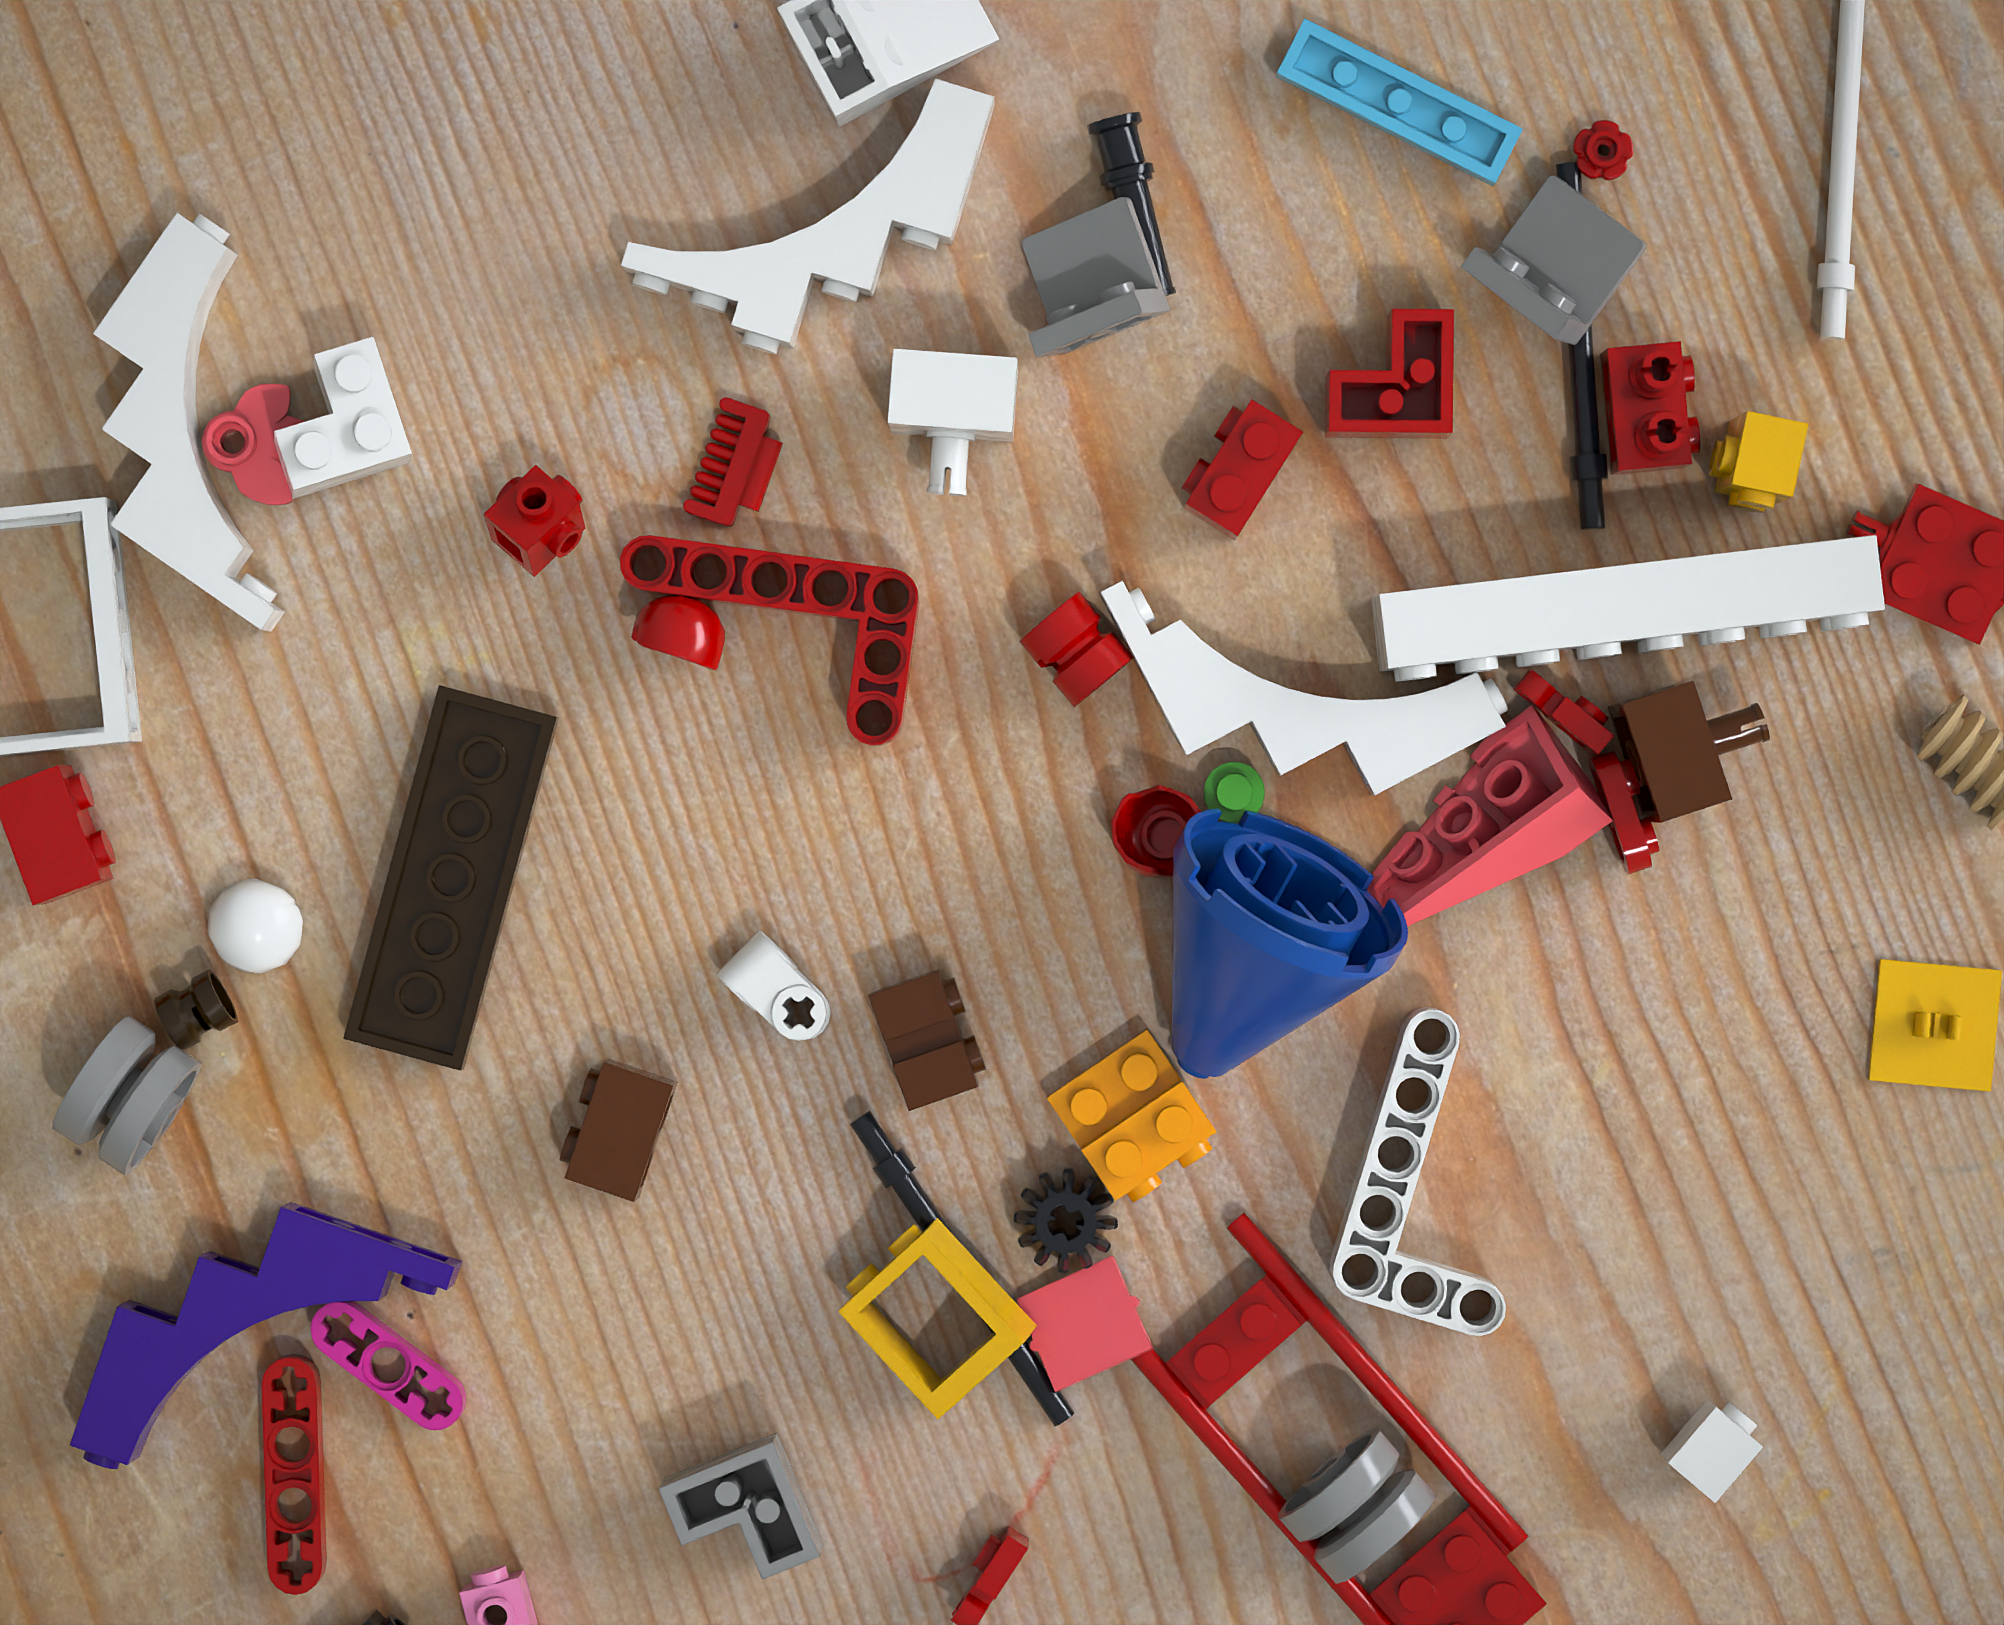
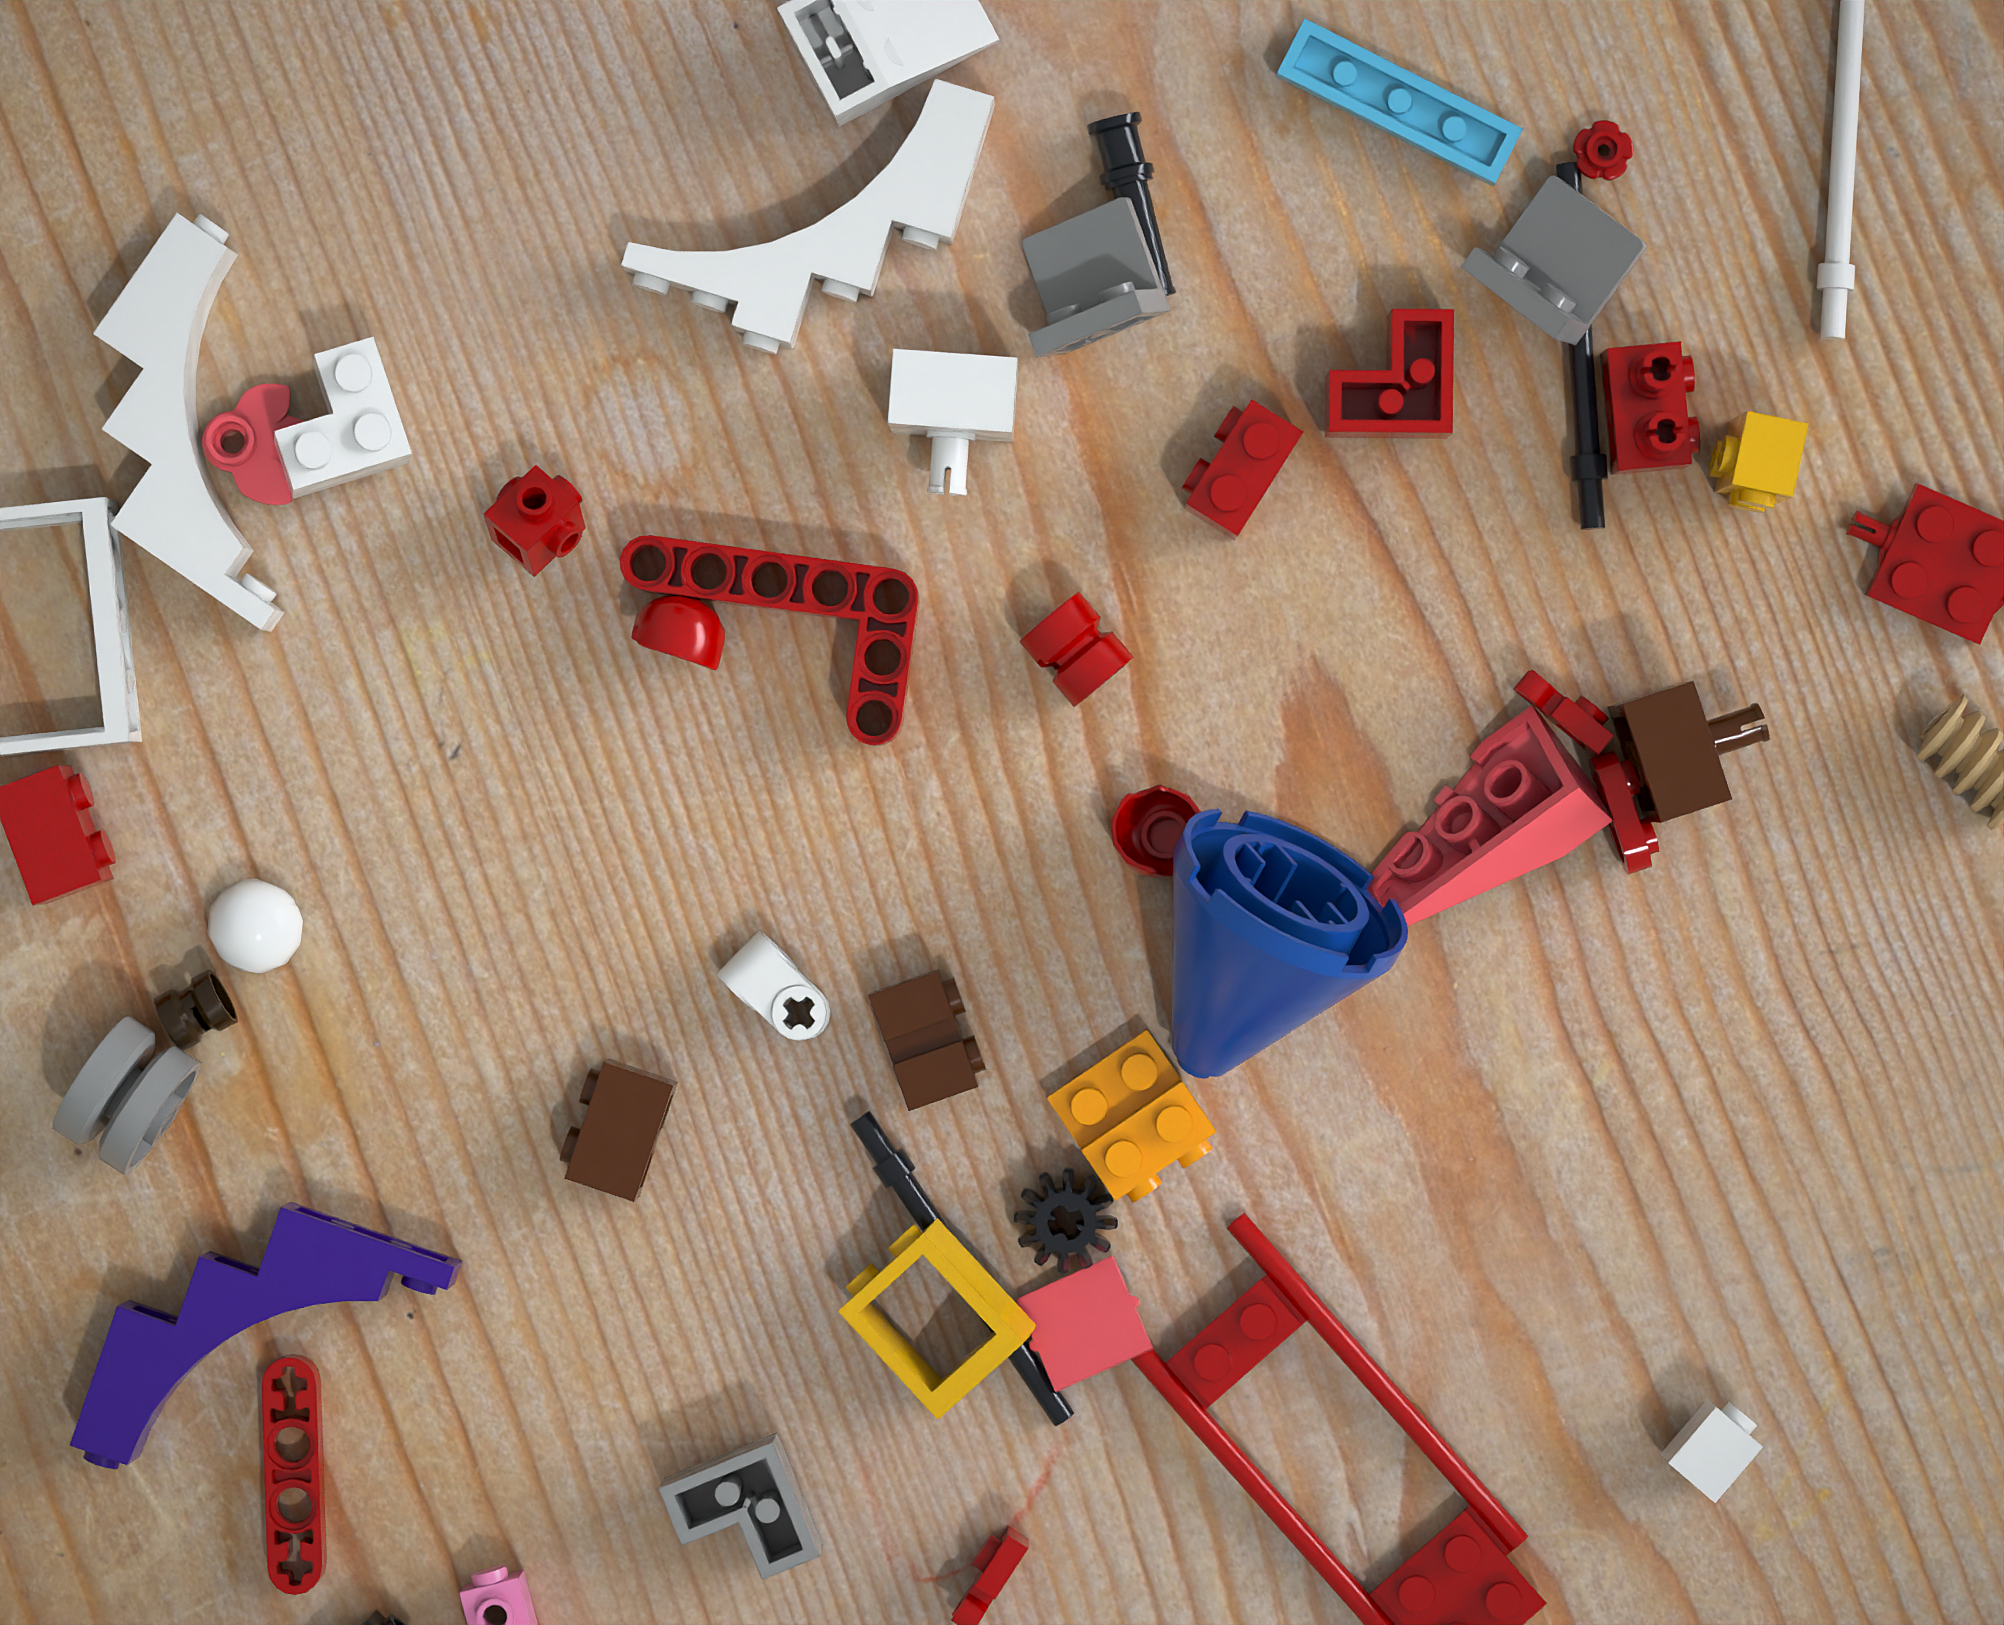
dark pink beam [310,1301,466,1430] -> none
dark brown plate [343,685,559,1071] -> none
red piece [683,397,783,527] -> none
white arch [1100,581,1508,796] -> none
bright green plate [1203,762,1265,823] -> none
light grey wheel [1278,1428,1436,1584] -> none
white beam [1329,1007,1506,1336] -> none
white brick [1371,535,1885,682] -> none
yellow piece [1868,959,2002,1092] -> none

